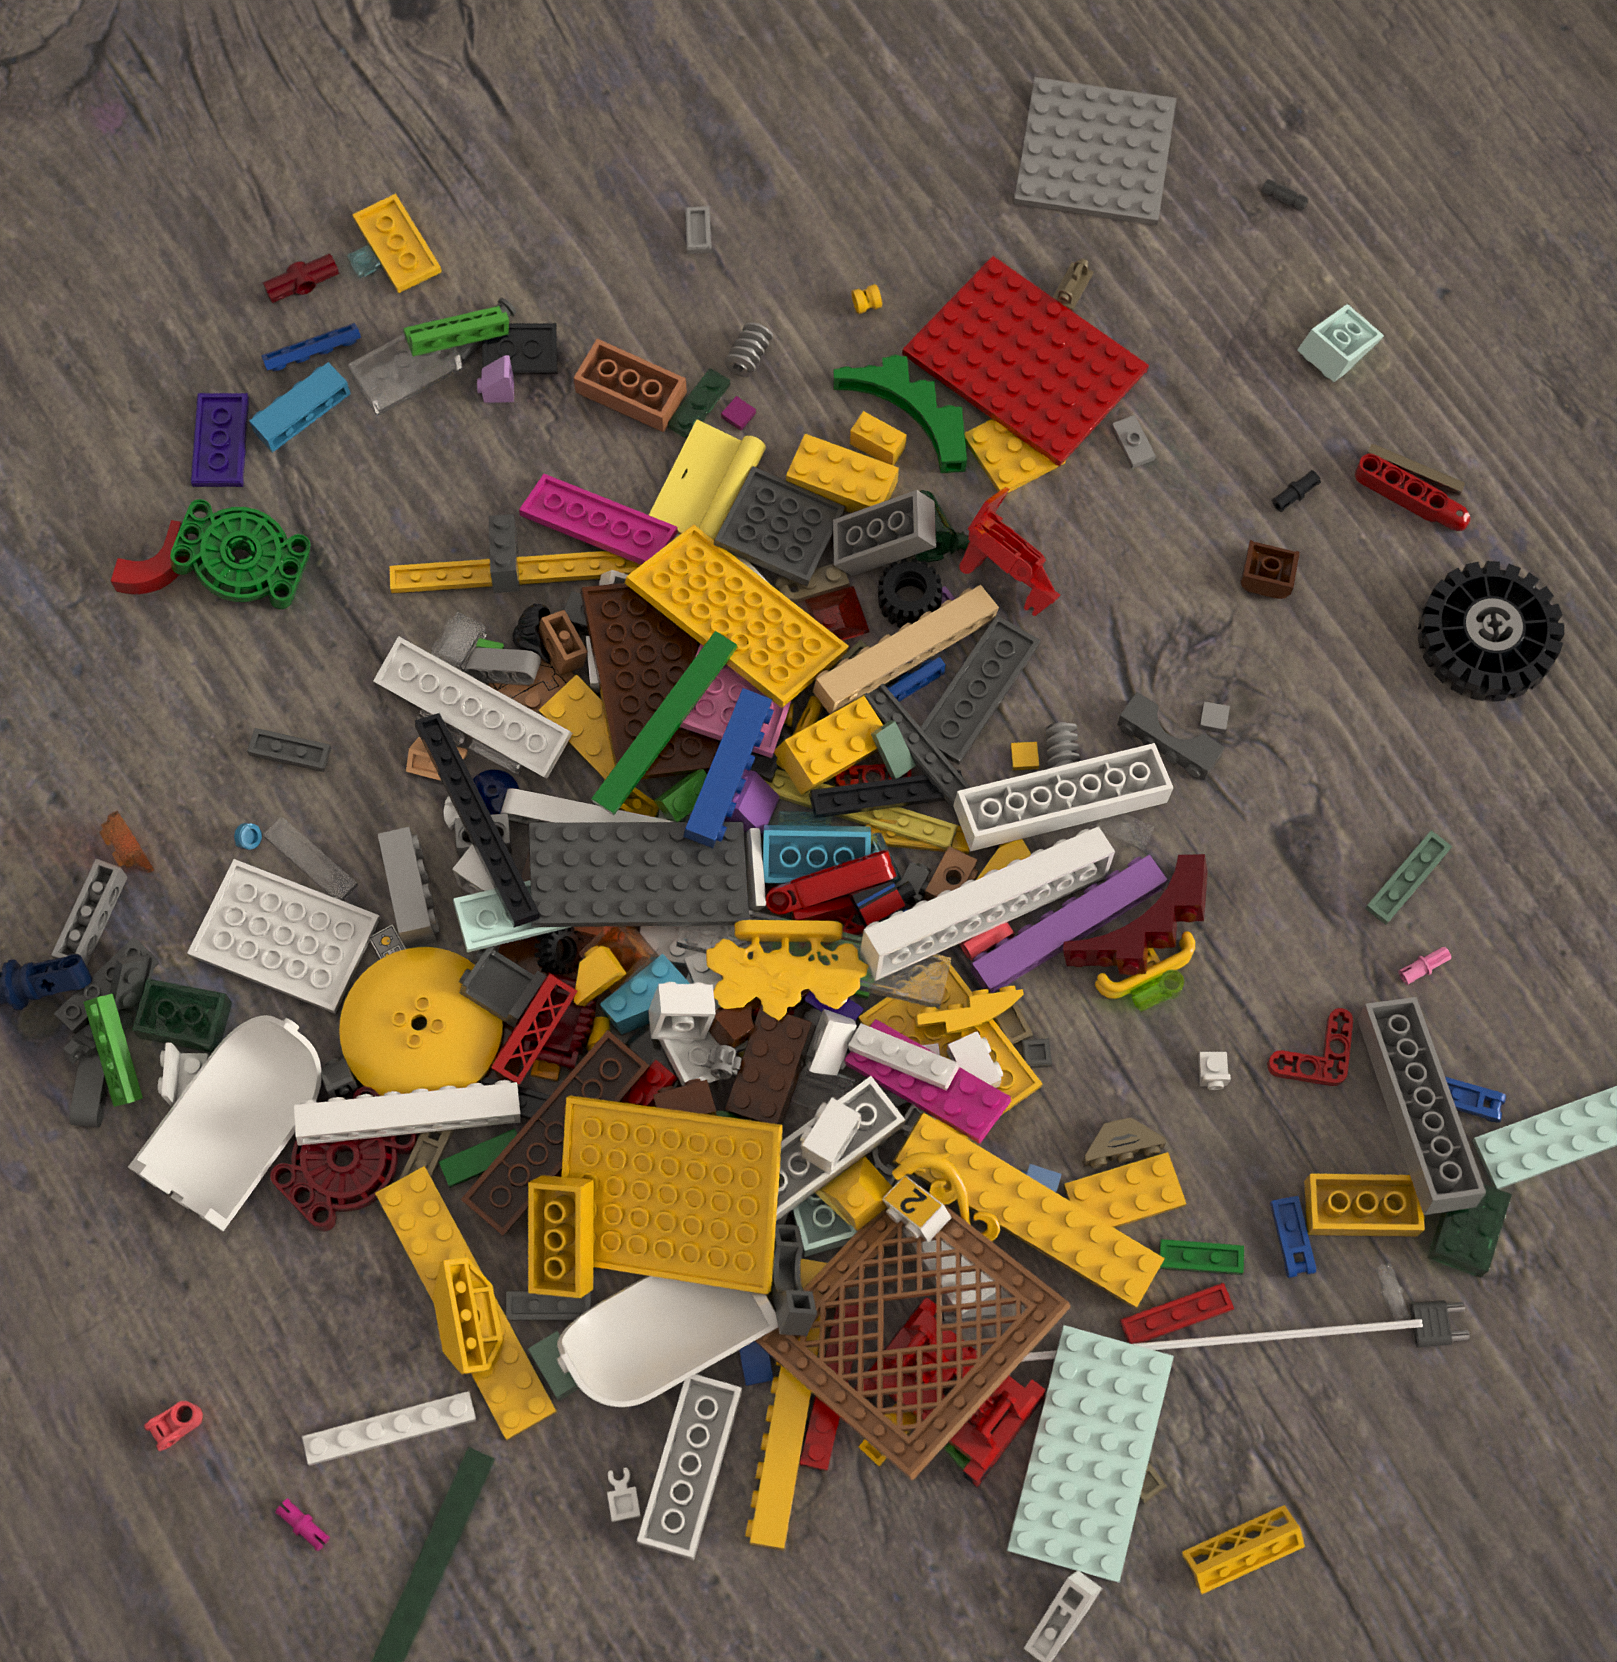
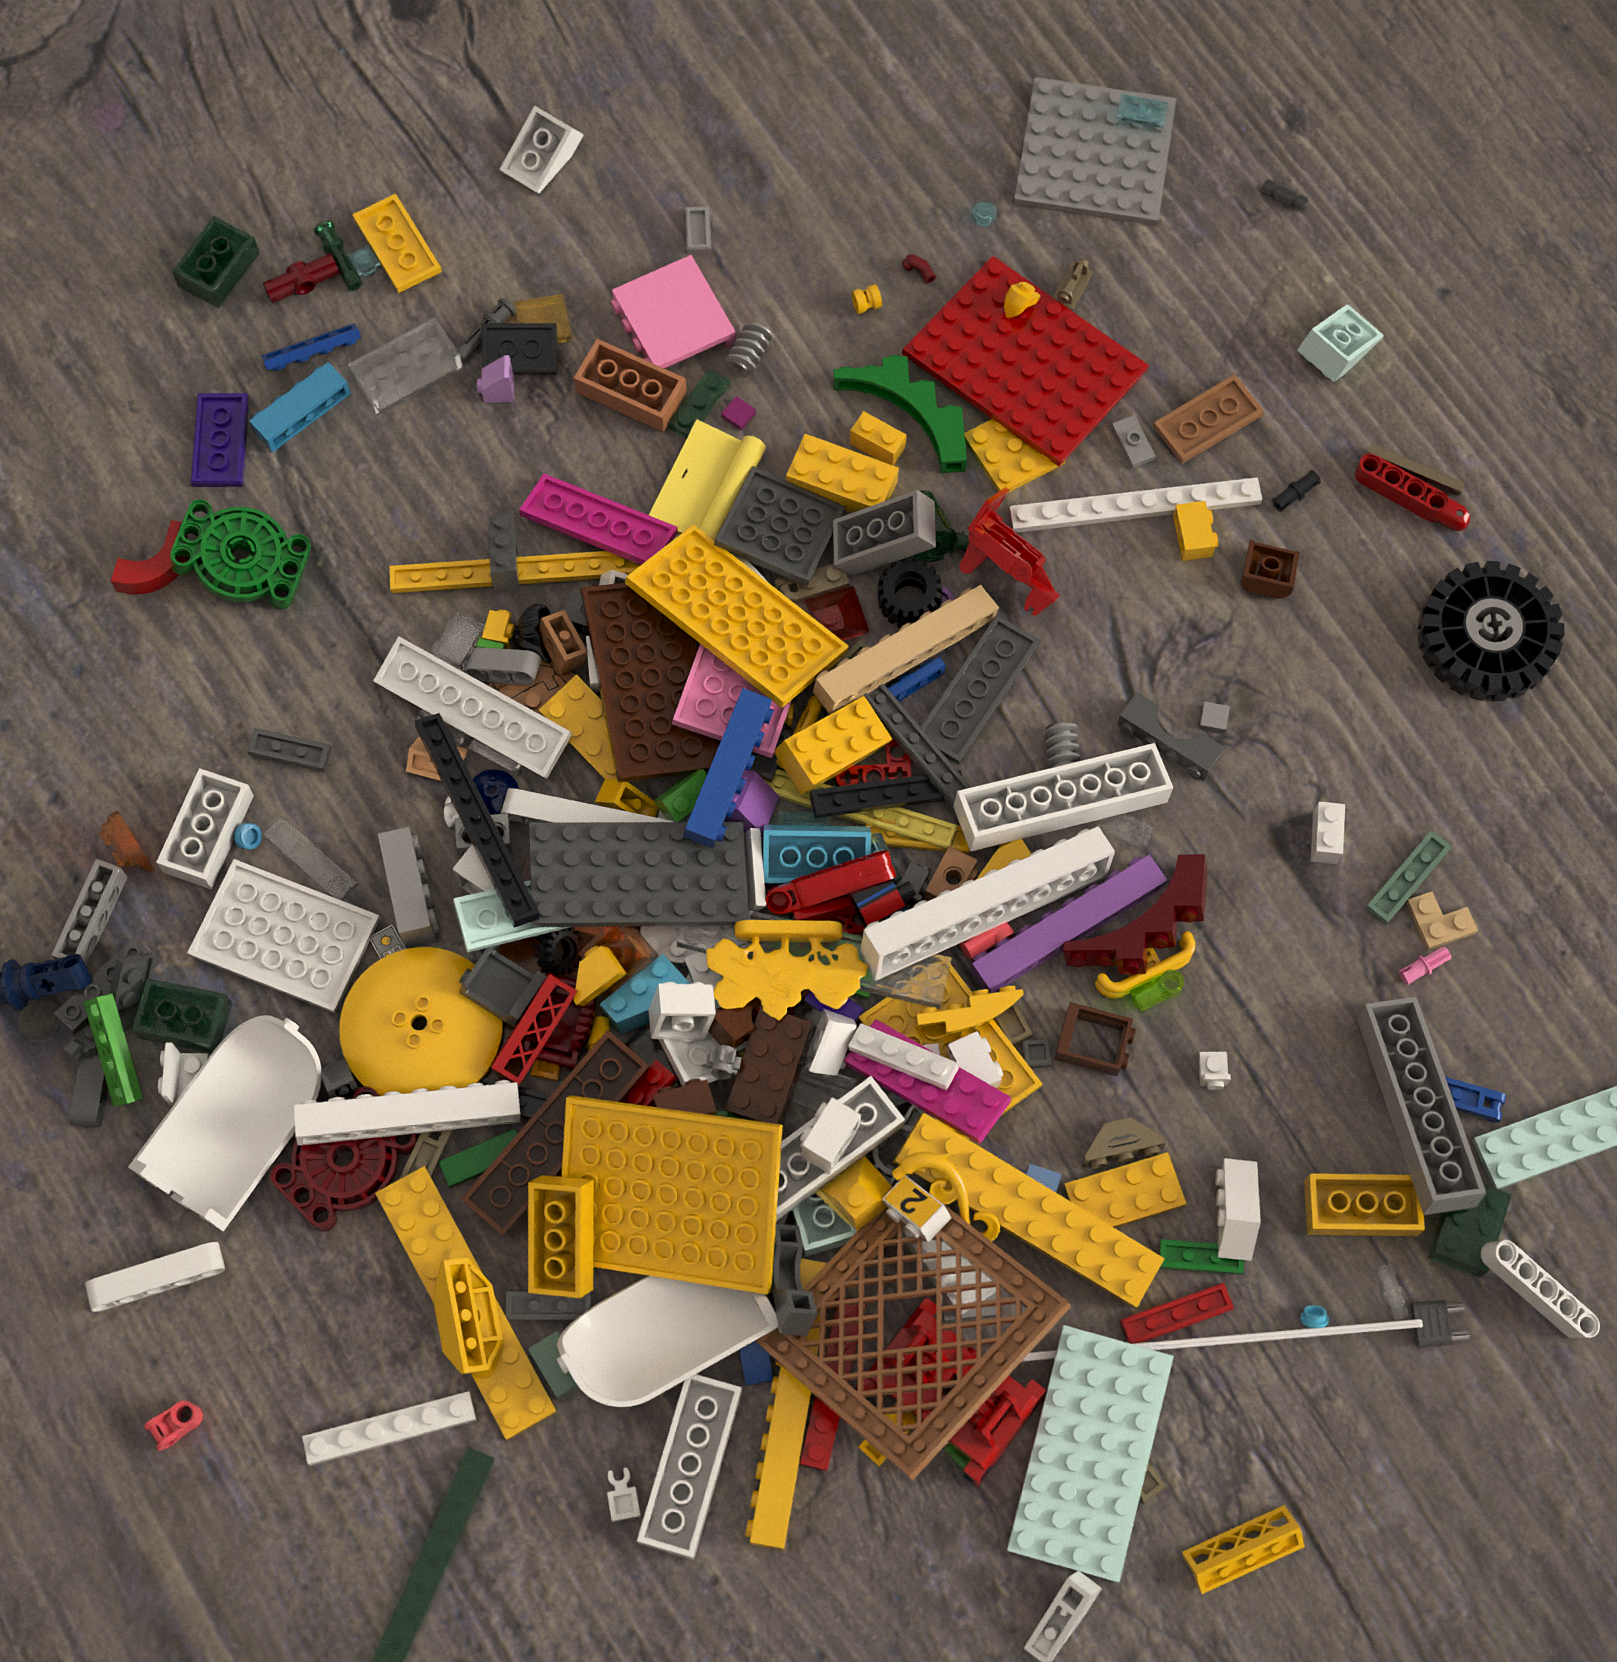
dark pink pin [275,1499,330,1551] -> none
bright green fence [403,306,509,357] -> none
green tile [591,631,738,815] -> none
sand green tile [871,720,916,779] -> none
yellow tile [1010,742,1039,770] -> none
red beam [1267,1008,1353,1086] -> none
blue plate [1270,1196,1316,1278] -> none
none -> white beam [85,1242,225,1312]
none -> white brick [156,768,254,890]
none -> clear green brick [172,216,260,308]
none -> clear green pin [314,220,362,291]
none -> yellow brick [482,609,515,649]
none -> white slope [500,106,583,193]
none -> clear yellow tile [515,293,572,343]
none -> bright pink panel [610,255,736,368]
none -> dark red arm [902,254,936,283]
none -> clear light blue plate [972,201,997,226]
none -> yellow plate [1004,282,1041,318]
none -> white plate [1009,477,1262,533]
none -> reddish brown window [1054,1002,1136,1076]
none -> clear light blue plate [1116,94,1169,128]
none -> medium nougat plate [1153,374,1264,464]
none -> yellow brick [1173,501,1218,561]
none -> white wedge [1215,1158,1261,1261]
none -> medium azure plate [1300,1305,1329,1329]
none -> white brick [1311,802,1345,864]
none -> tan plate [1406,892,1478,951]
none -> white beam [1481,1240,1600,1339]

